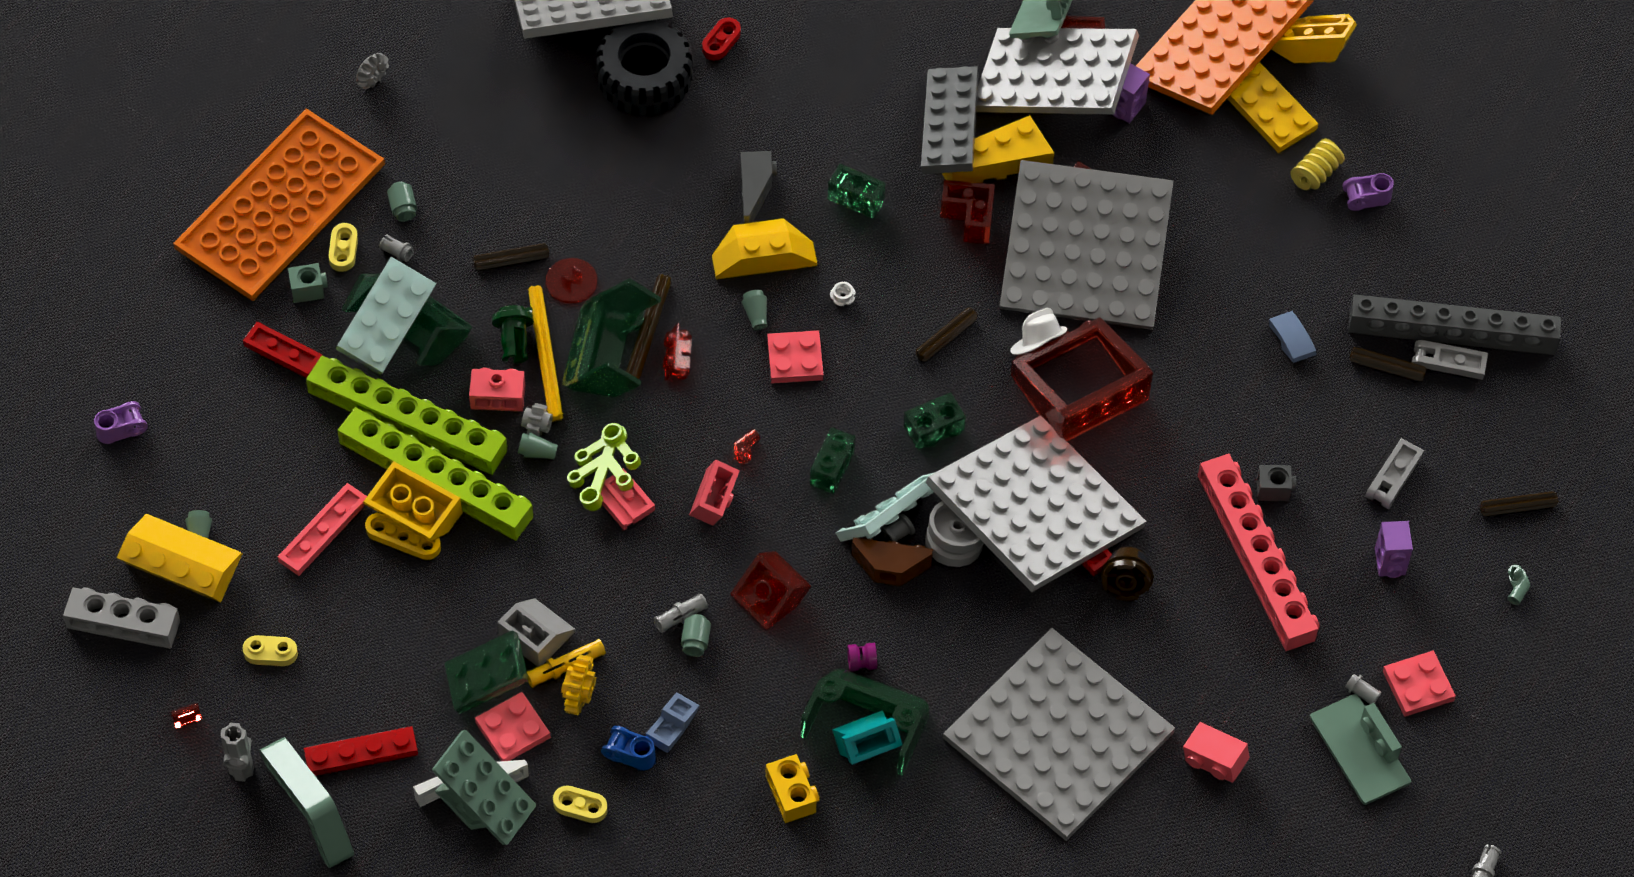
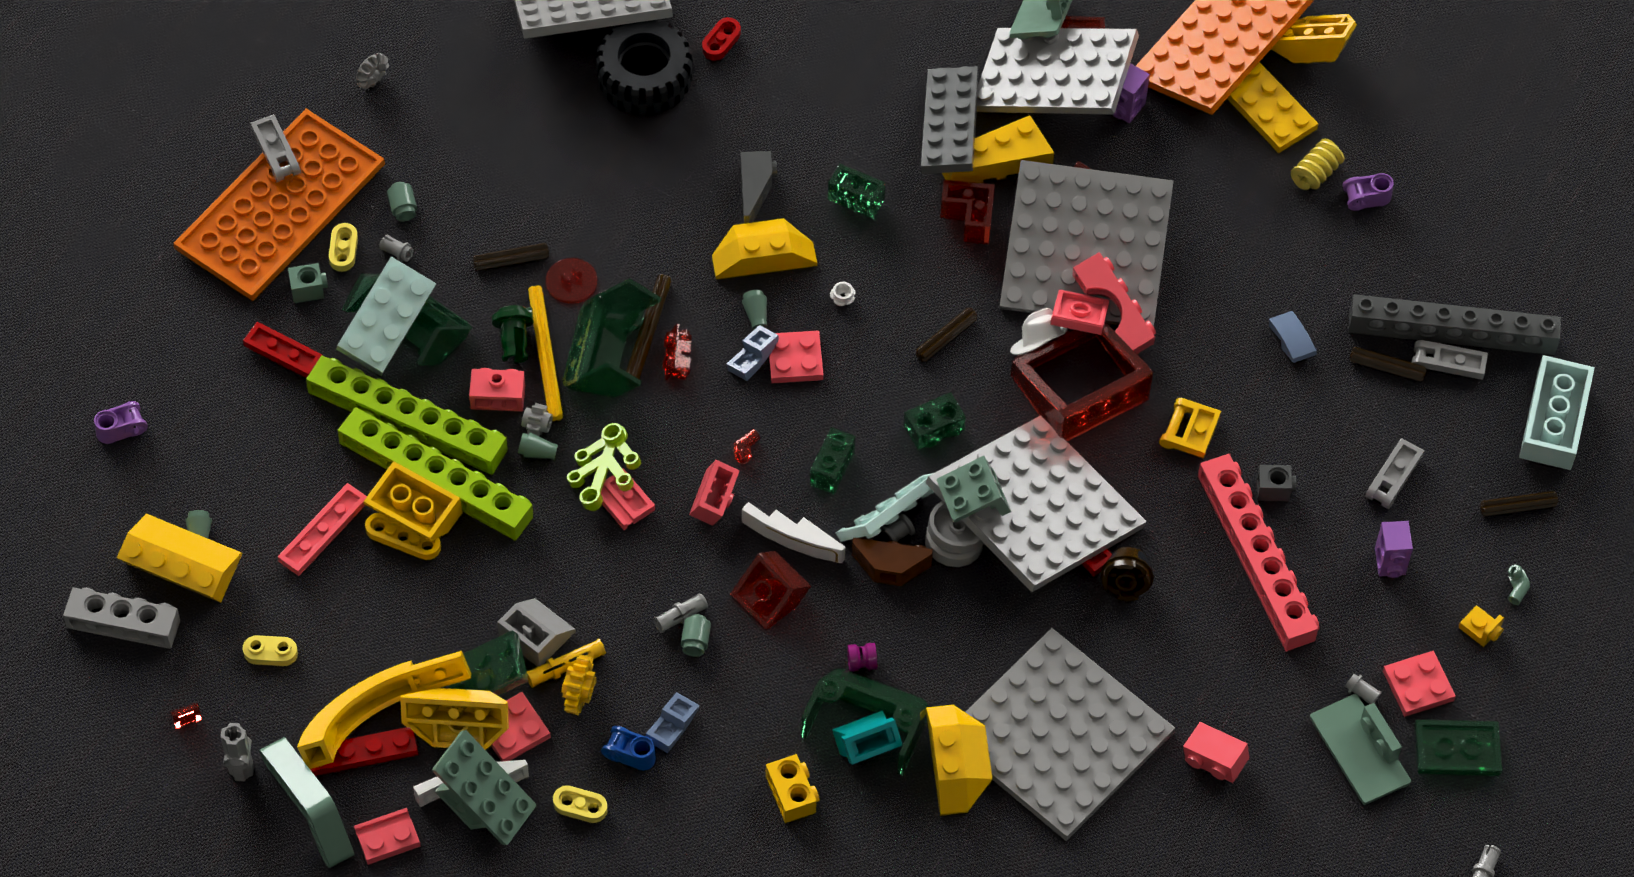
none -> light grey plate [251,114,301,182]
none -> yellow arch [297,651,472,769]
none -> coral plate [354,808,421,865]
none -> yellow wedge [400,688,509,750]
none -> sand blue slope [726,325,779,381]
none -> white slope [742,502,845,563]
none -> yellow wedge [926,705,992,816]
none -> sand green bracket [937,456,1011,522]
none -> coral plate [1050,290,1110,335]
none -> coral arch [1072,252,1156,360]
none -> yellow plate [1159,398,1221,458]
none -> clear green plate [1415,720,1502,776]
none -> yellow bracket [1458,605,1504,647]
none -> light aqua brick [1519,355,1595,470]

